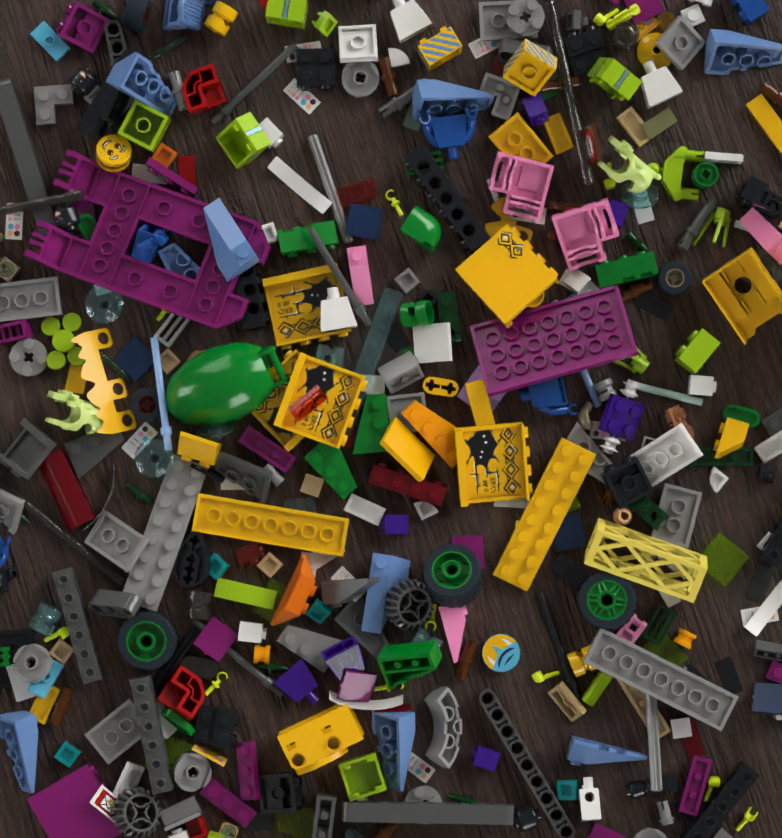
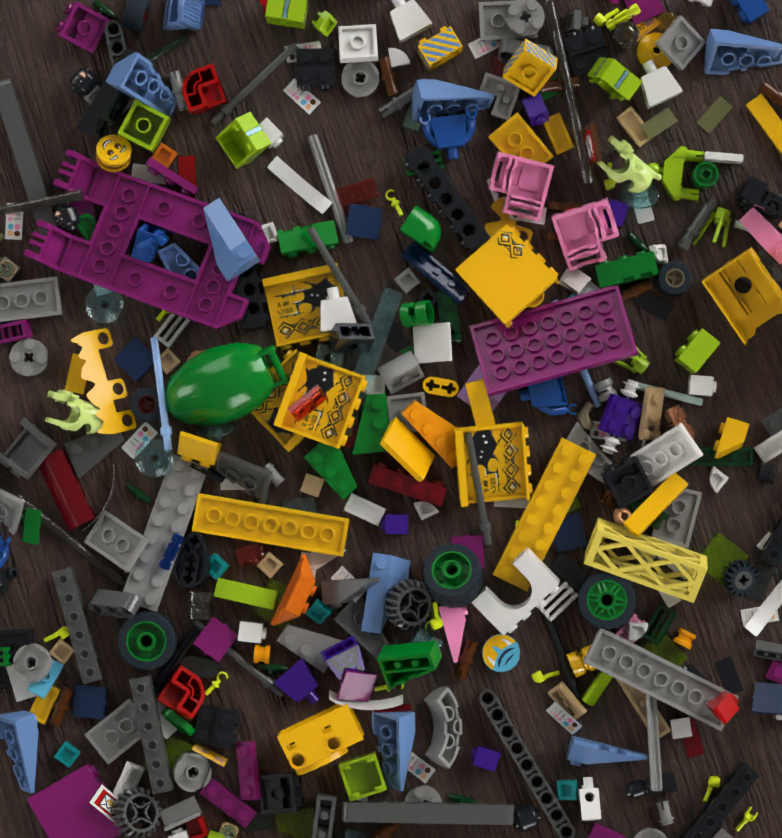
clear light blue wheel [28,601,63,637] -> none
medium azure plate [30,21,71,62] -> none
light grey plate [34,84,74,126] -> none
lime piece [41,313,86,370] -> none
clear green bar [99,349,132,383] -> none
yellow wheel [204,1,238,37] -> none
magenta plate [238,426,297,473] -> none
bright pink slope [347,245,374,305] -> none
magenta plate [678,755,712,816] -> none
white plate [680,4,705,27] -> none
green tile [722,404,760,428] -> none
none -> green sticker [22,508,42,545]
none -> dark blue piece [72,684,108,719]
none -> clear blue axle [159,533,184,571]
none -> black brick [329,323,375,352]
none -> dark blue tile [401,241,472,305]
none -> neon yellow hand [429,602,443,630]
none -> dark grey bar [464,432,492,545]
none -> white arch [471,547,560,636]
none -> white tile [538,581,579,621]
none -> white sticker [546,702,582,735]
none -> yellow tile [623,473,688,538]
none -> white tile [628,622,648,642]
none -> tan plate [638,386,665,441]
none -> white tile [649,244,668,264]
none -> olive sticker [696,96,733,134]
none -> red slope [707,691,740,725]
none -> black wheel [721,559,759,597]

